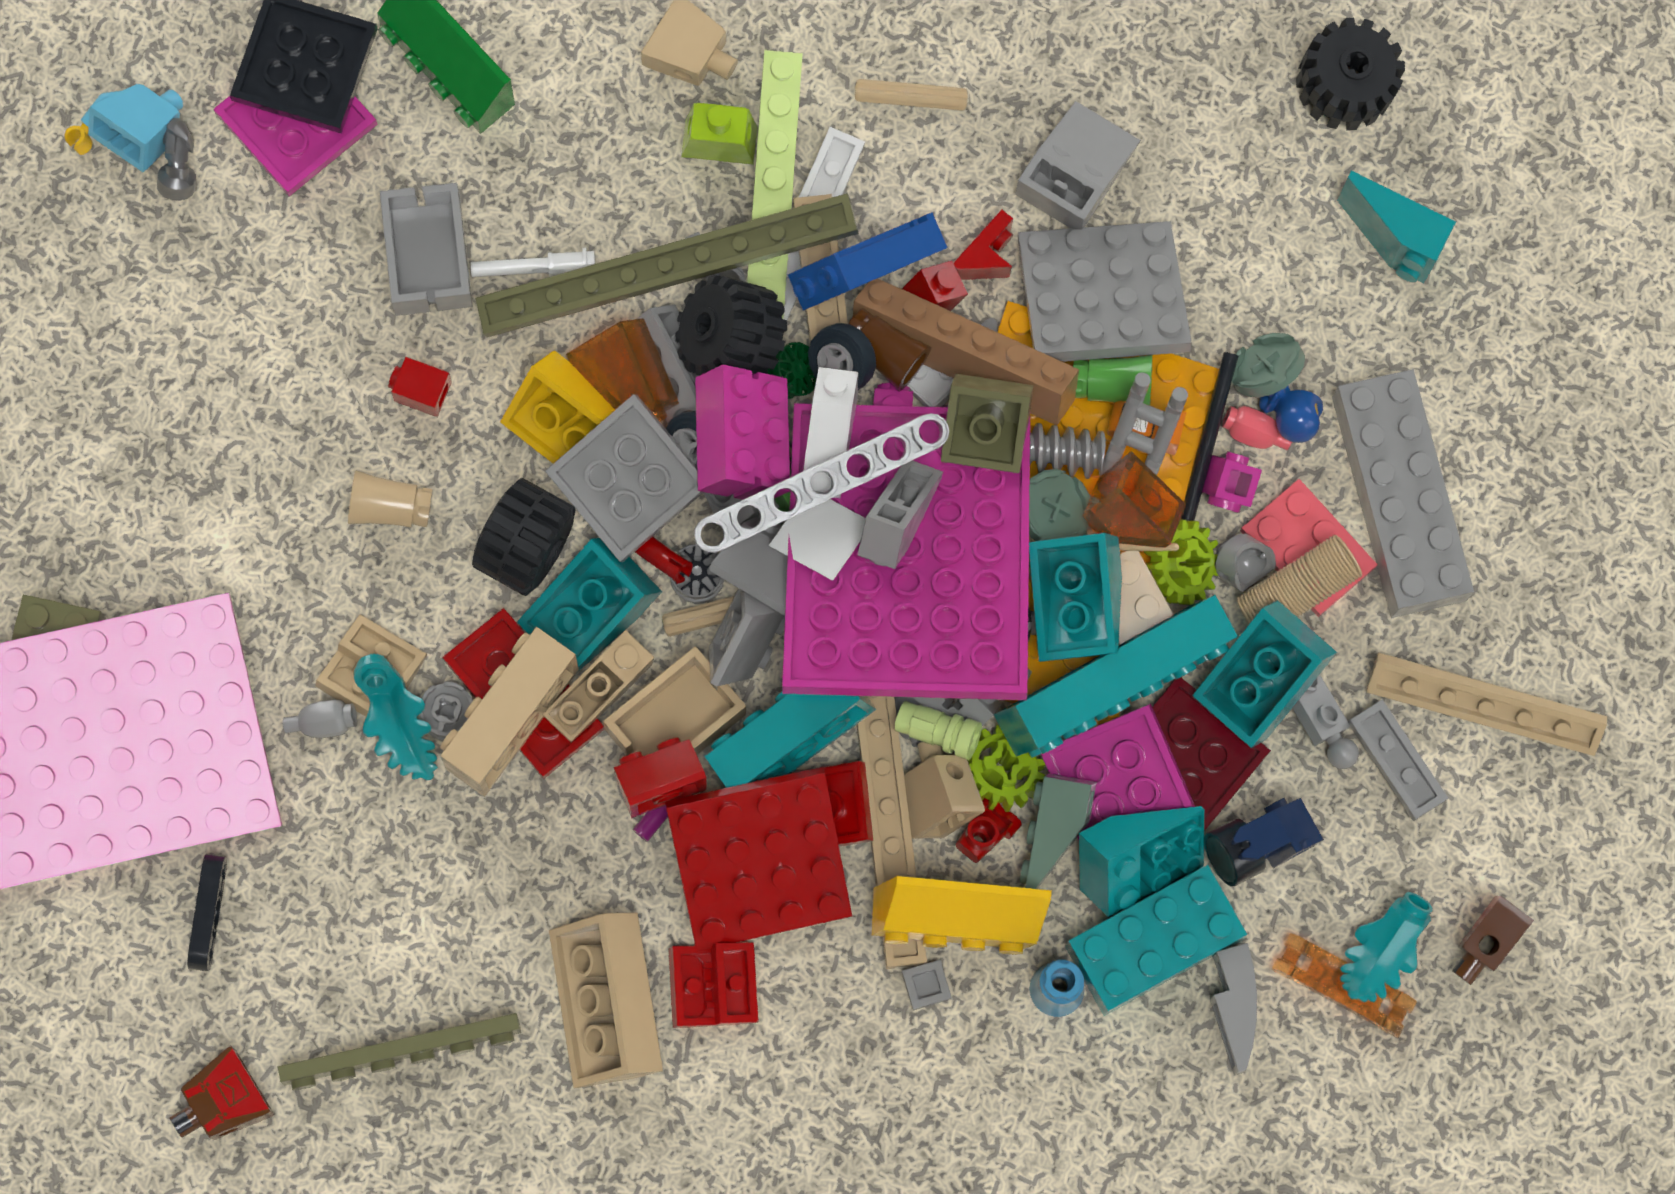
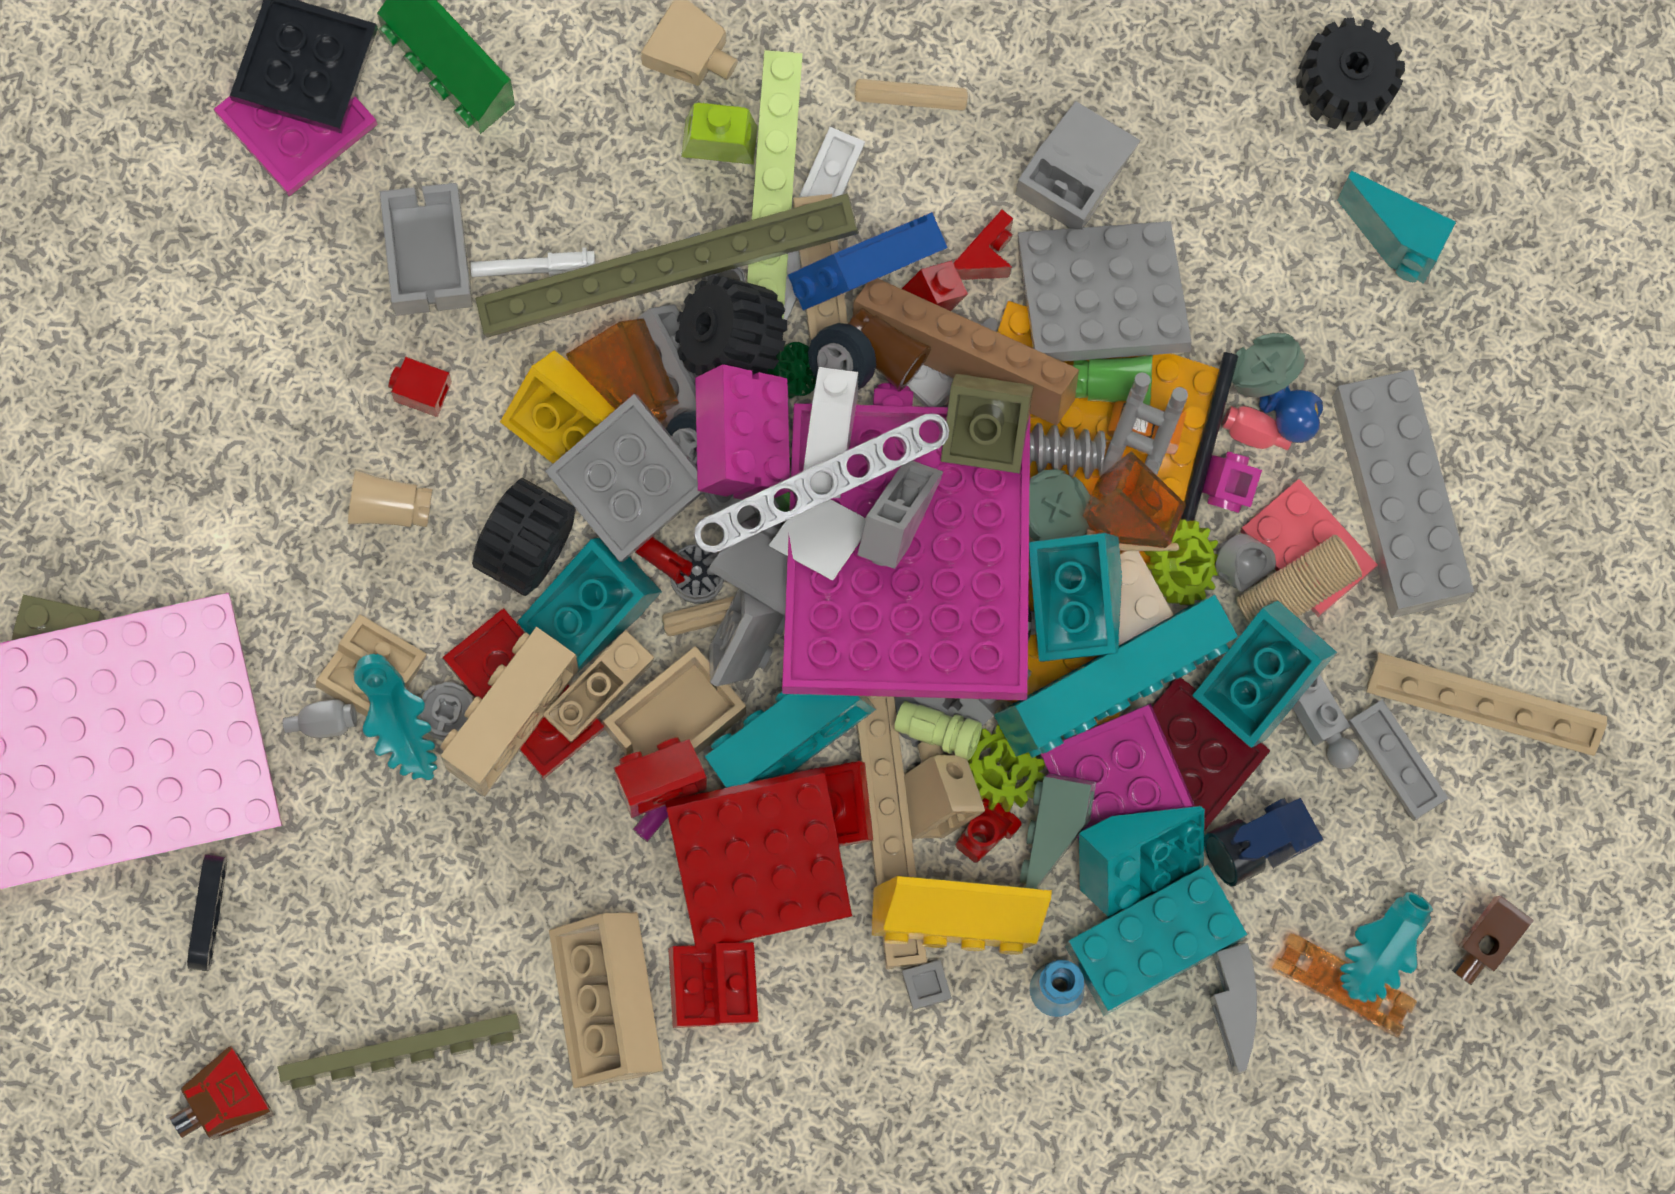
medium azure torso [64,84,196,201] -> none

